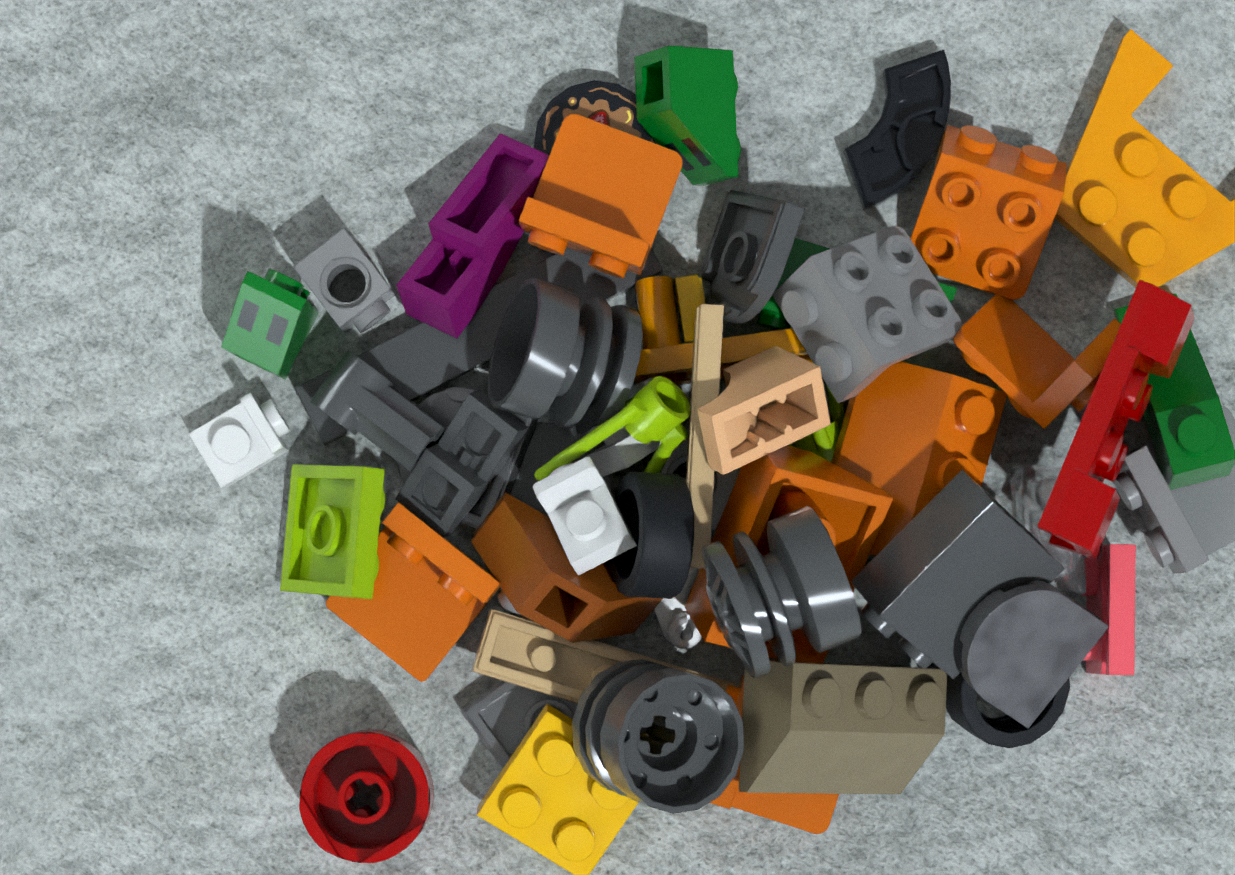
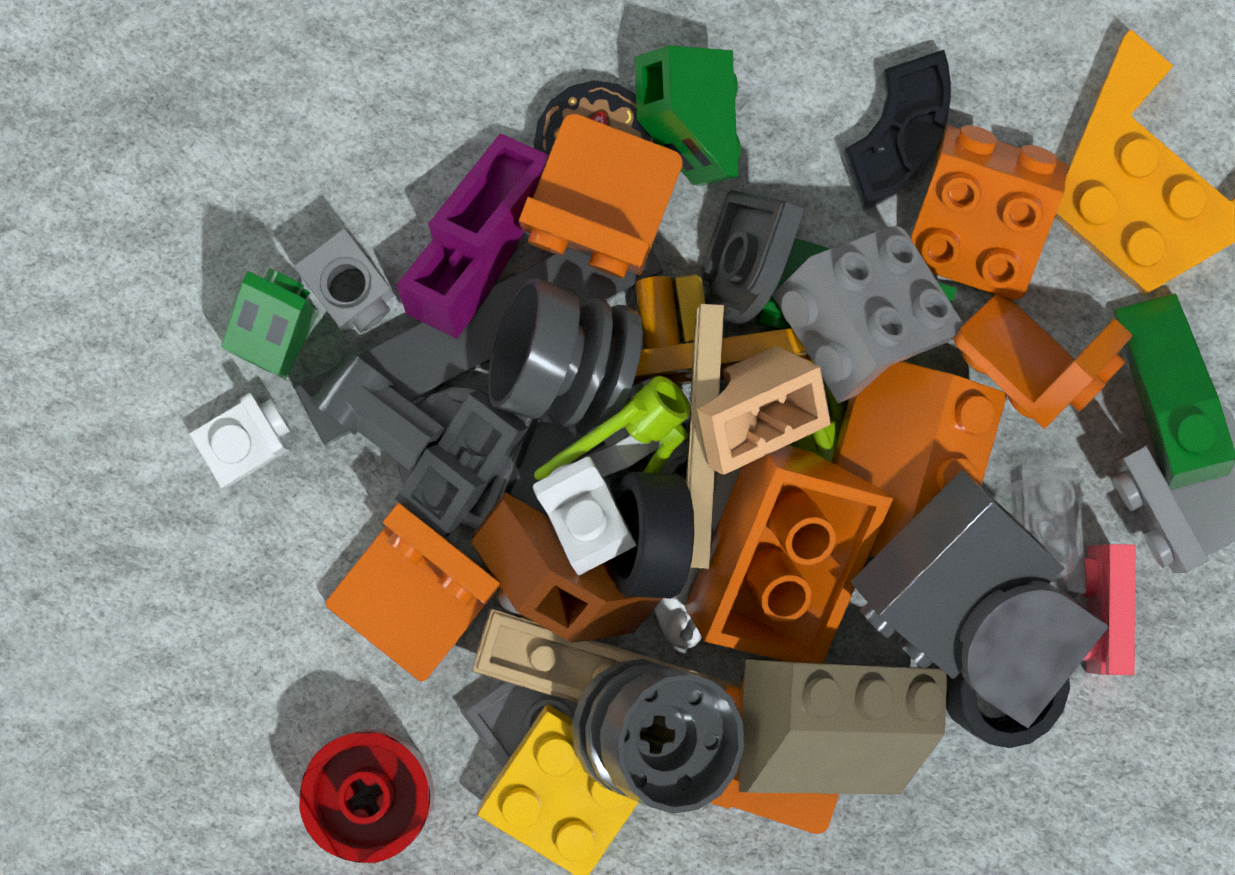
lime plate [280,464,385,599] -> none
dark grey wheel [702,506,862,679] -> none
red piece [1037,279,1195,559] -> none

